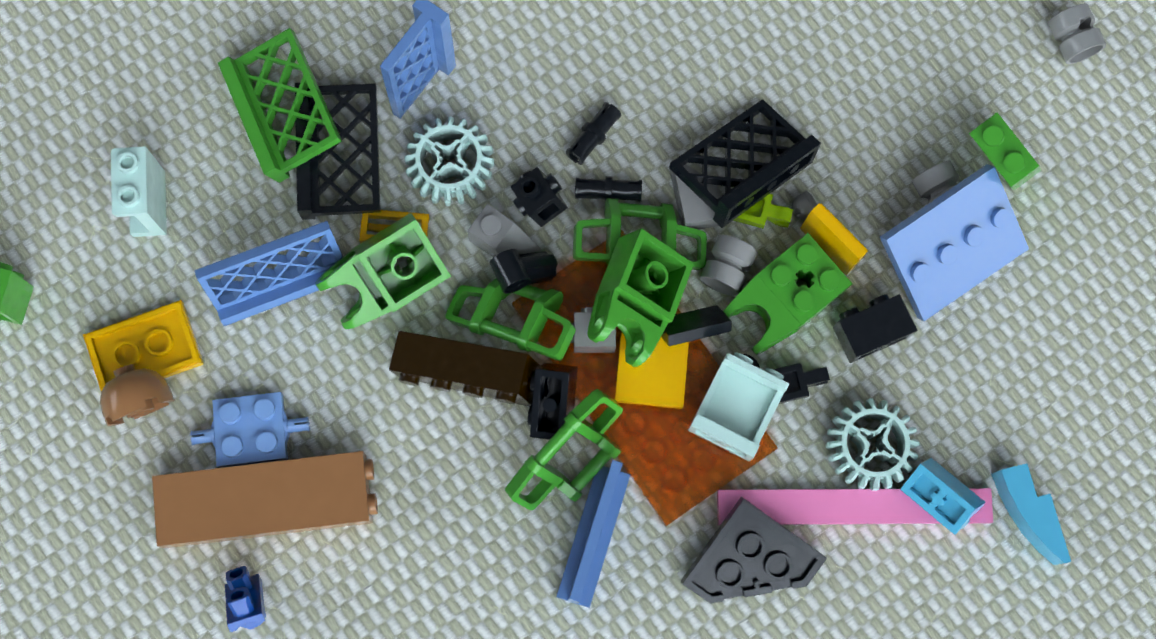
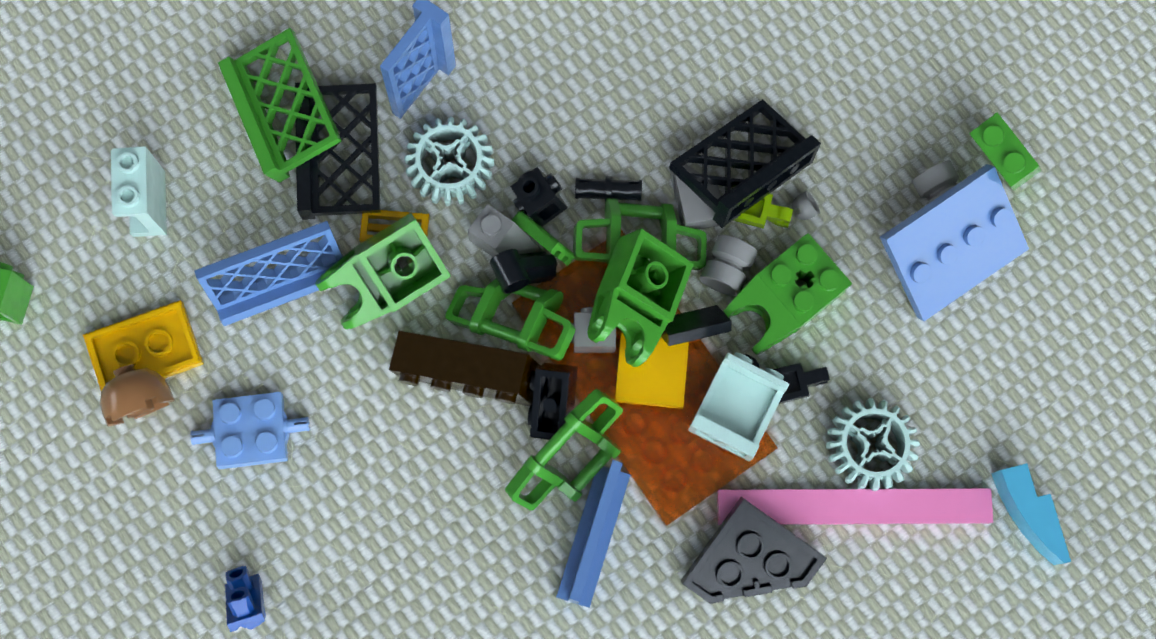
medium nougat brick [152,451,378,548] -> none
black pin [566,102,621,165] -> none
yellow tile [800,203,868,275] -> none
black brick [833,294,918,363] -> none
medium azure hinge [900,458,986,535] -> none
light grey wheel [1048,3,1106,64] -> none
none -> bright green tile [512,211,575,266]

